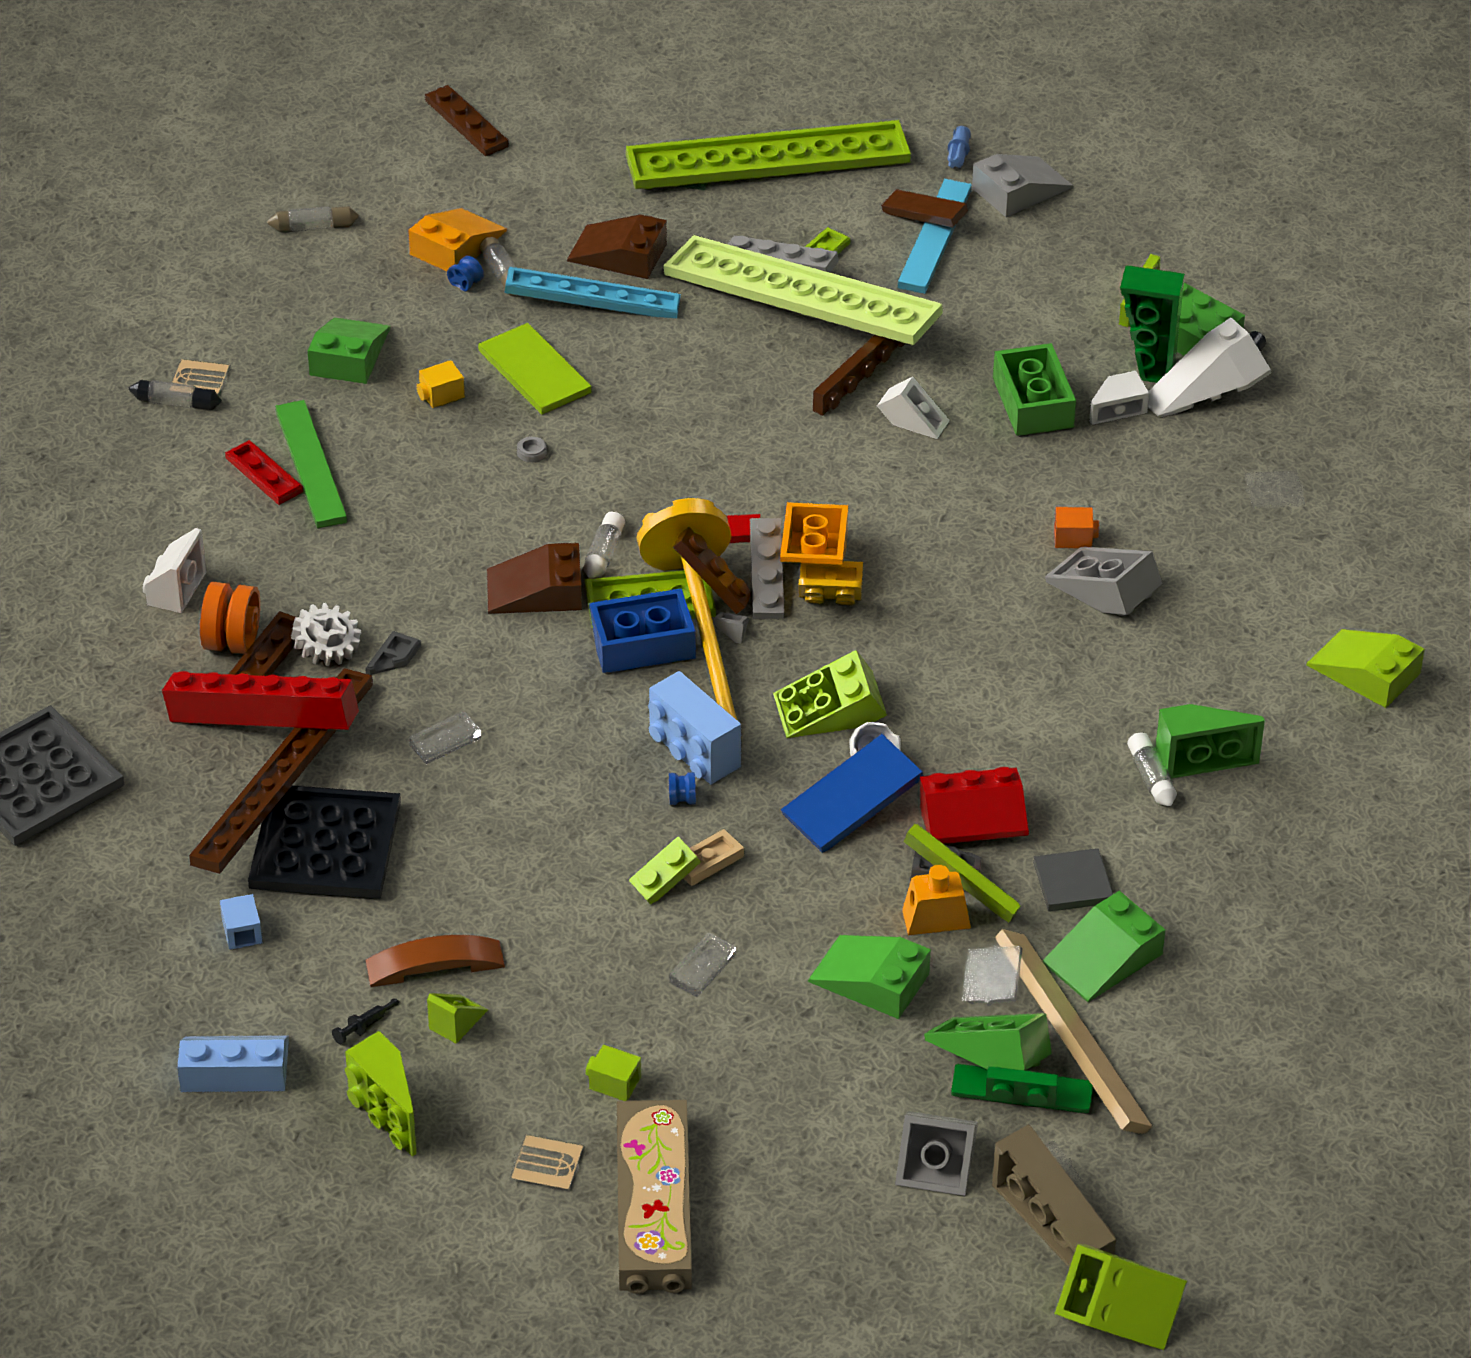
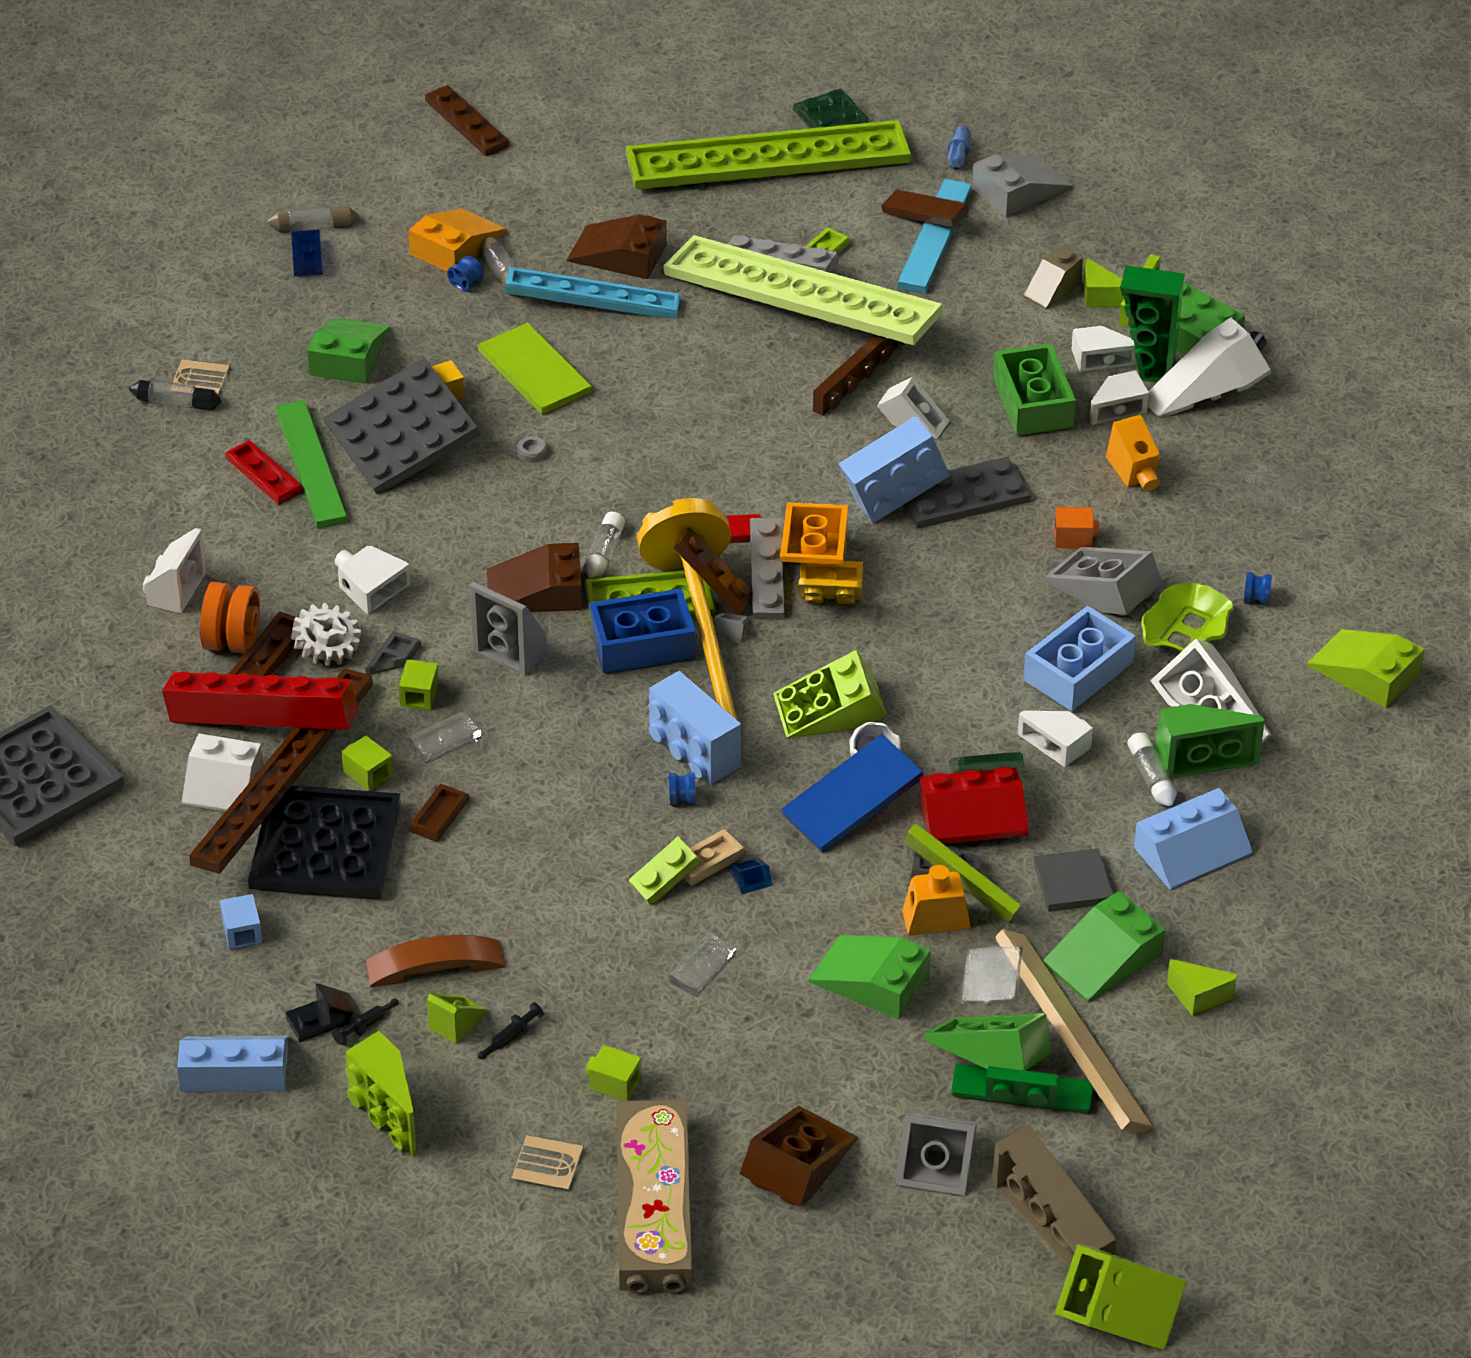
none -> white slope [182,733,263,811]
none -> black slope [285,983,361,1042]
none -> clear blue plate [291,229,323,277]
none -> dark grey plate [323,357,481,494]
none -> white torso [335,546,411,614]
none -> lime brick [342,735,393,791]
none -> lime brick [398,659,439,710]
none -> reddish brown tile [408,783,469,842]
none -> light grey slope [470,582,547,676]
none -> black piece [478,1002,544,1059]
none -> clear blue slope [728,857,773,894]
none -> reddish brown slope [740,1105,858,1207]
none -> clear green plate [793,88,868,129]
none -> light blue brick [838,416,950,523]
none -> dark grey plate [904,457,1031,528]
none -> clear green tile [949,752,1024,771]
none -> white slope [1018,711,1093,767]
none -> dark tan slope [1023,245,1083,310]
none -> light blue brick [1024,605,1136,711]
none -> white slope [1071,326,1137,372]
none -> lime slope [1083,258,1124,307]
none -> light orange torso [1106,414,1160,492]
none -> light blue slope [1134,788,1253,890]
none -> lime piece [1141,582,1234,653]
none -> white wedge [1150,639,1271,743]
none -> lime slope [1167,959,1237,1016]
none -> blue wheel [1244,572,1272,605]

